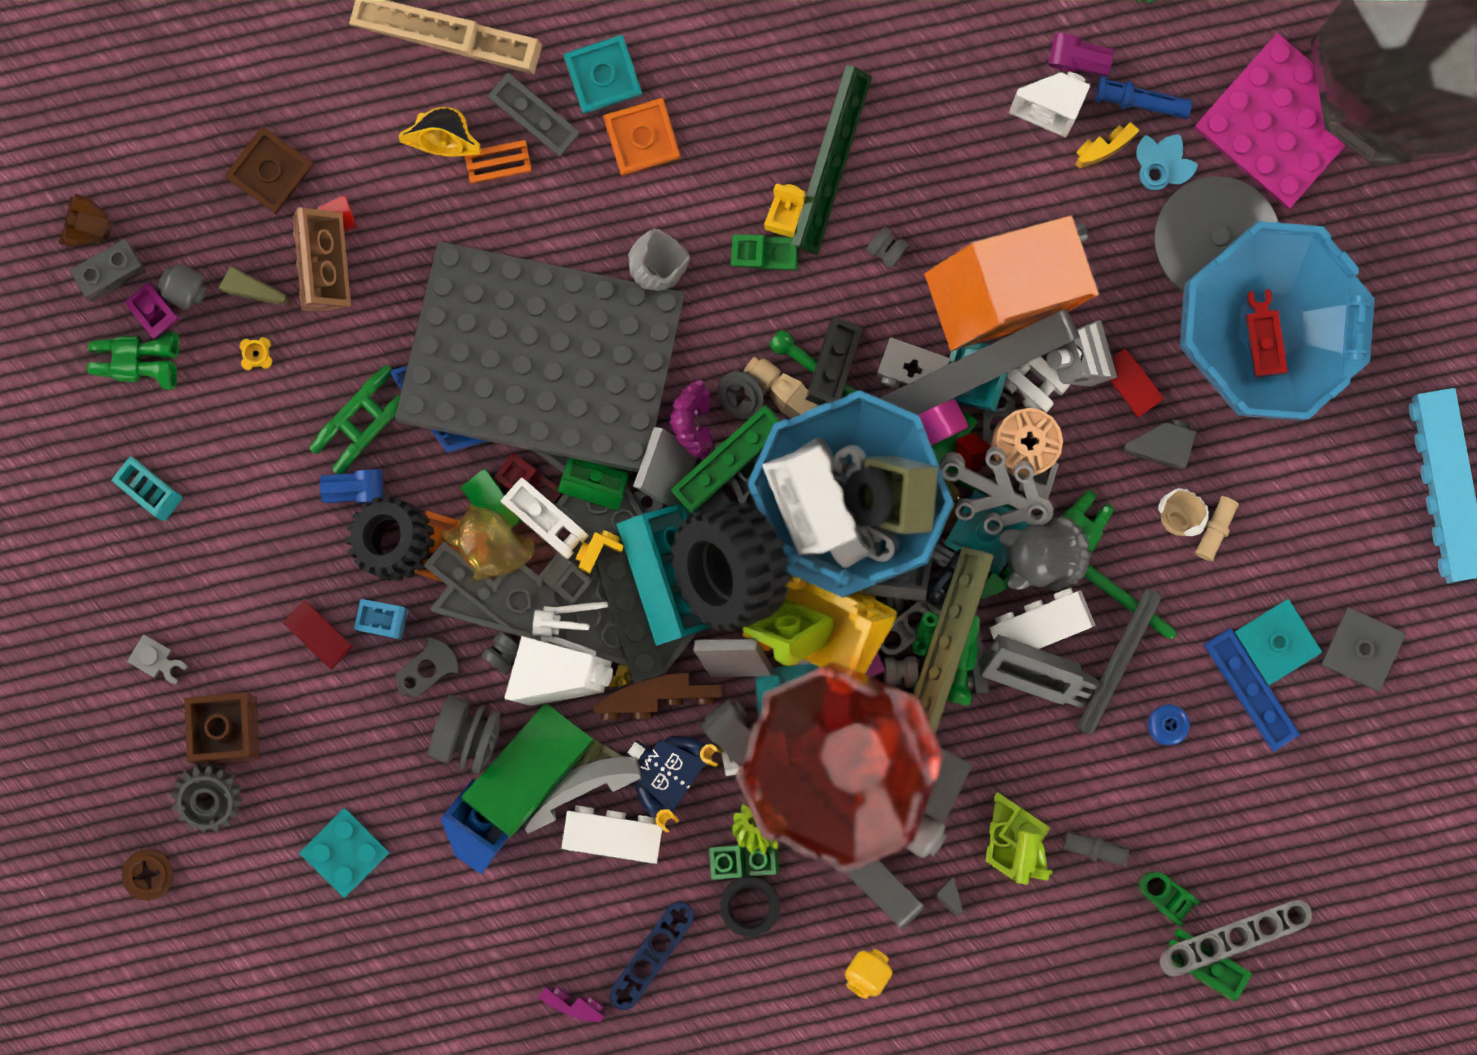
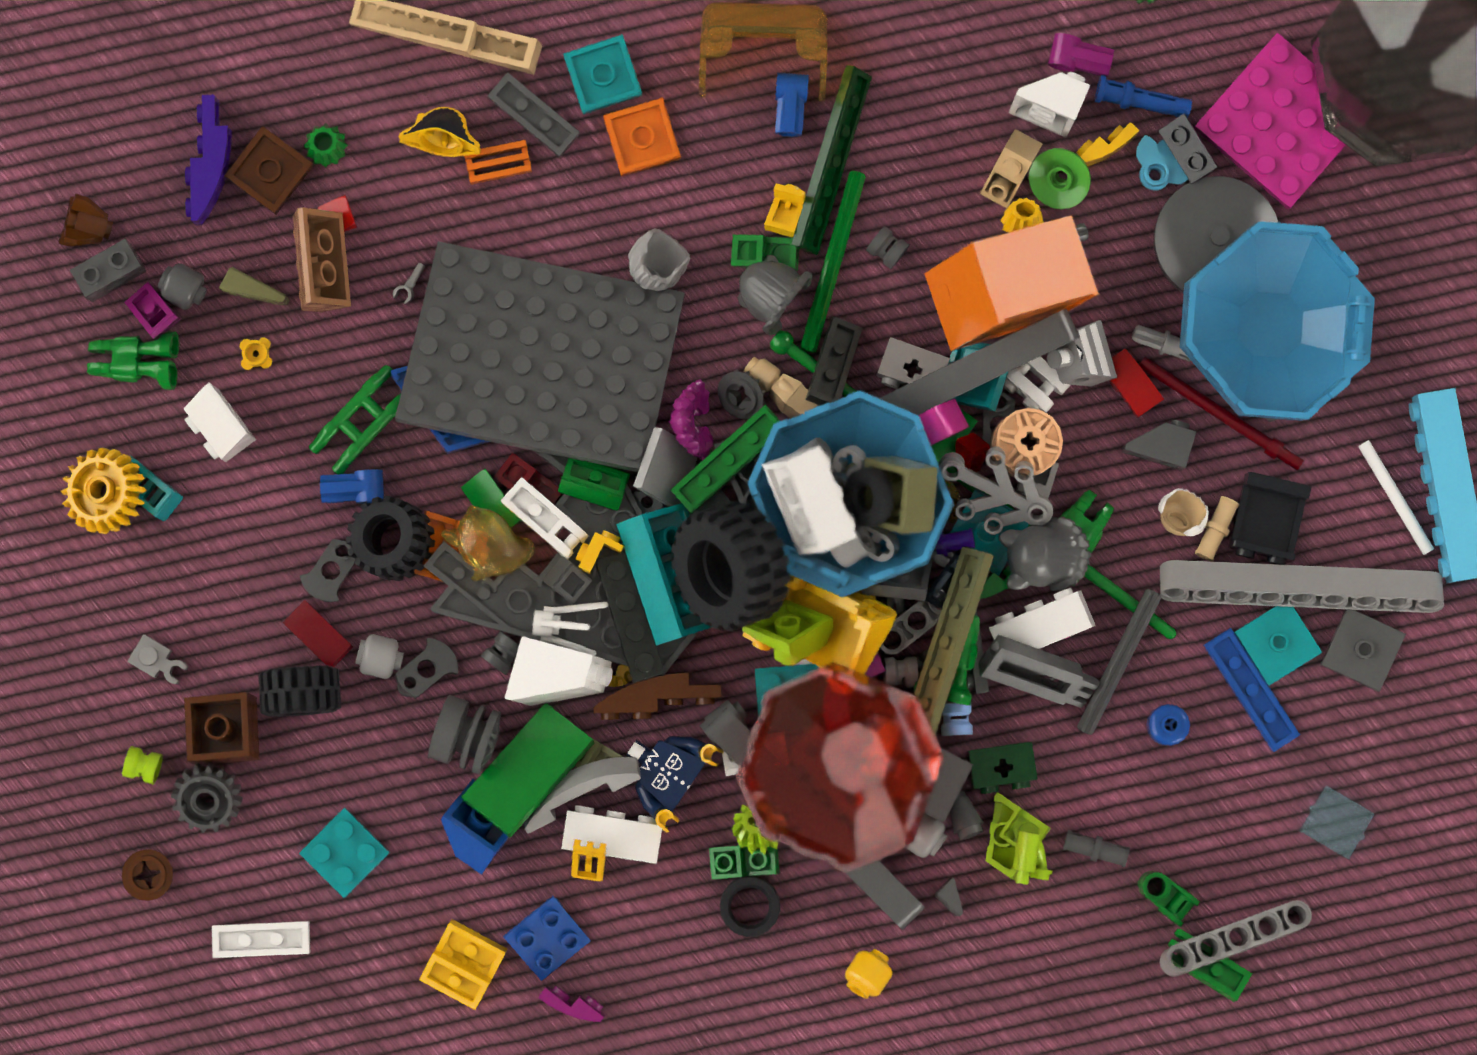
dark azure slope [354,599,409,640] -> none
dark blue beam [610,902,694,1010] -> none
light grey tile [694,639,773,677] -> none
green arm [912,612,938,656] -> none
red plate [1245,289,1288,378] -> none
none -> yellow gear [61,448,147,534]
none -> lime wheel [122,746,163,785]
none -> white slope [184,382,256,462]
none -> dark purple slope [185,95,232,226]
none -> white plate [212,921,310,958]
none -> black tyre [258,666,341,717]
none -> dark grey piece [300,539,356,602]
none -> green piece [303,123,348,167]
none -> light grey head [355,634,404,679]
none -> light grey hand [393,263,425,304]
none -> yellow slope [419,919,508,1010]
none -> blue hinge [503,896,591,981]
none -> yellow tile [571,839,607,882]
none -> clear yellow windscreen [699,2,827,101]
none -> dark grey hair [737,255,813,335]
none -> blue piece [775,73,809,137]
none -> green axle [800,171,866,353]
none -> dark purple pin [935,528,976,557]
none -> light blue wheel [941,703,973,736]
none -> dark grey cone [950,791,984,840]
none -> dark green brick [967,742,1038,794]
none -> tan slope [980,129,1042,208]
none -> yellow piece [1000,198,1044,233]
none -> bright green dish [1029,148,1091,209]
none -> light grey axle [1132,325,1191,362]
none -> dark red bar [1139,356,1304,471]
none -> hinge [1159,113,1218,184]
none -> light grey beam [1160,560,1444,613]
none -> black panel [1228,472,1312,565]
none -> clear light blue piece [1300,786,1374,859]
none -> white bar [1358,440,1434,555]

